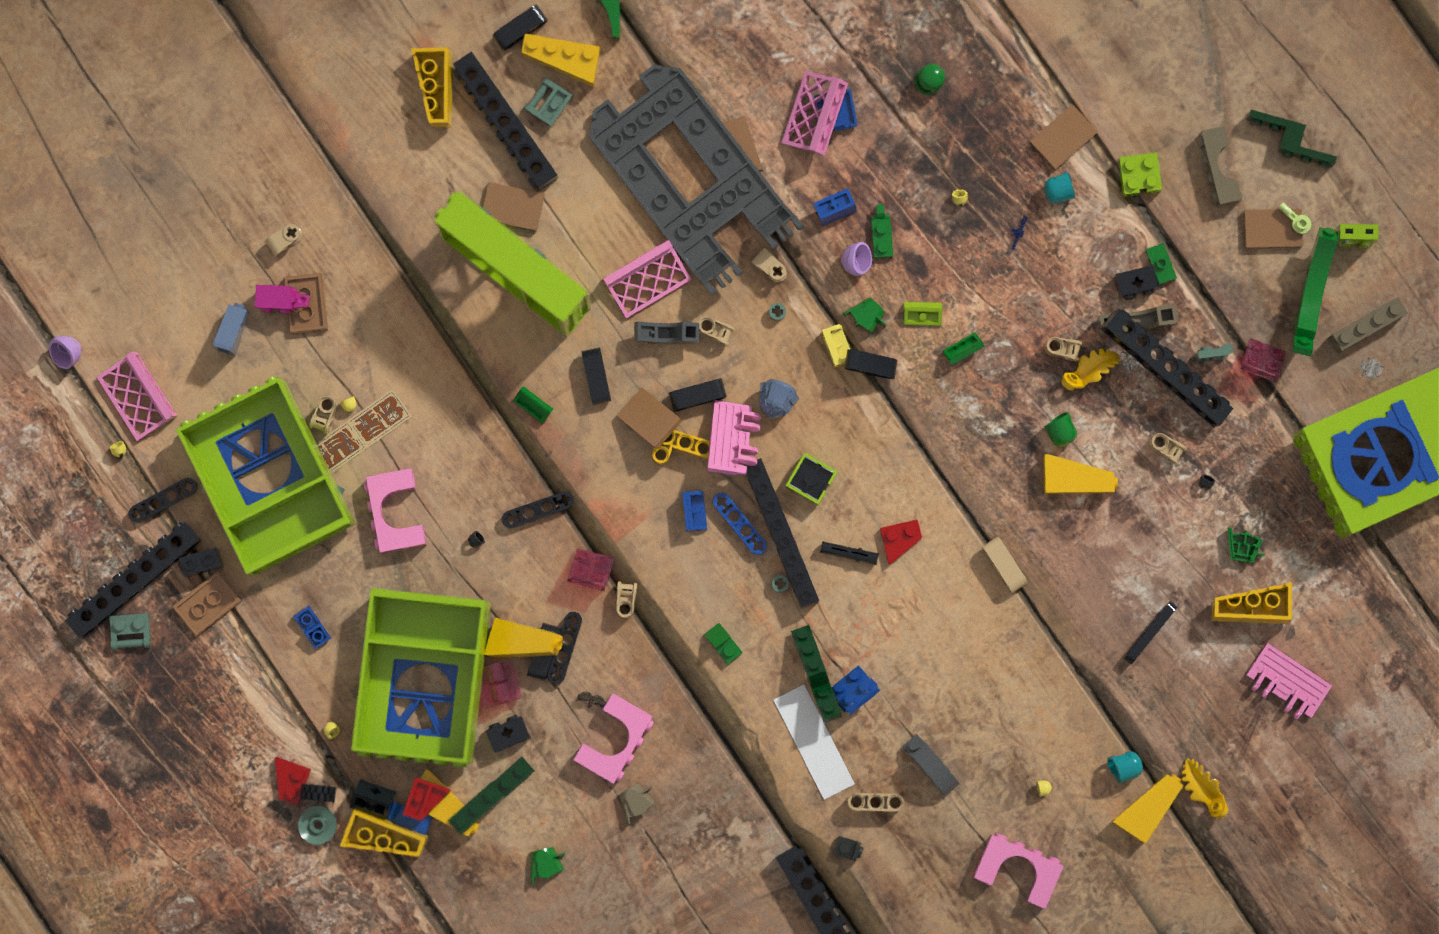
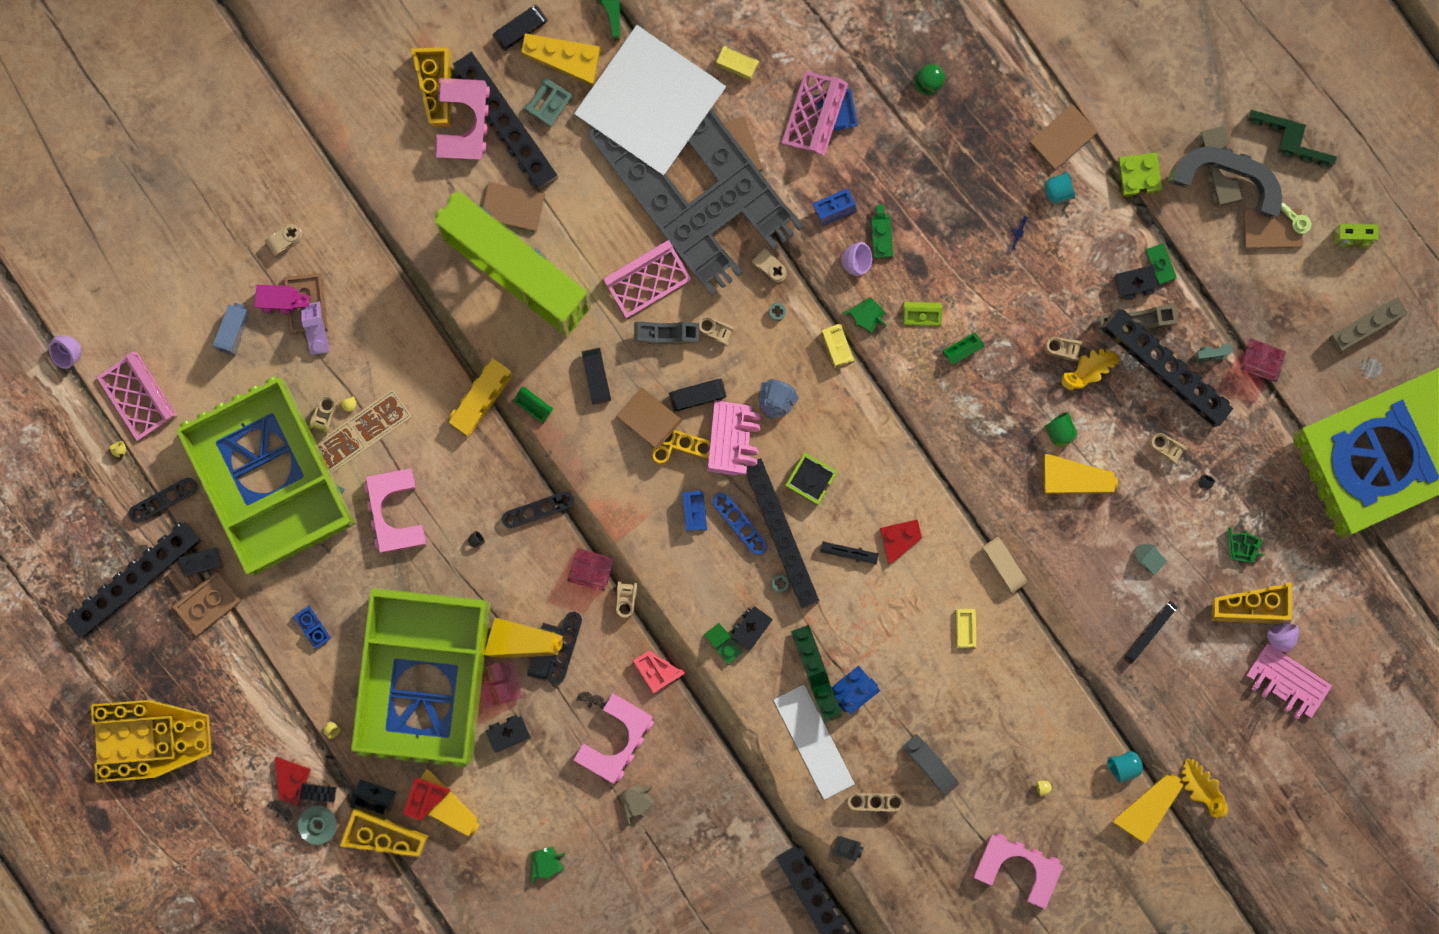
sand green plate [110,613,151,651] -> none
blue slope [388,802,433,835] -> none
dark green bracket [448,757,535,835] -> none
black beam [844,349,898,379] -> none
light yellow hinge [952,190,967,206] -> none
green arch [1292,227,1338,357] -> none
none -> yellow wedge [91,700,212,783]
none -> lavender bracket [301,301,330,355]
none -> bright pink arch [434,78,490,159]
none -> yellow wedge [449,358,513,438]
none -> white sticker [574,25,726,175]
none -> coral wing [632,651,685,694]
none -> light yellow hinge [716,46,759,81]
none -> black brick [731,606,773,651]
none -> light yellow tile [956,609,976,648]
none -> sand green tile [1135,544,1167,575]
none -> dark grey arch [1167,147,1282,219]
none -> lavender hat [1267,624,1300,652]

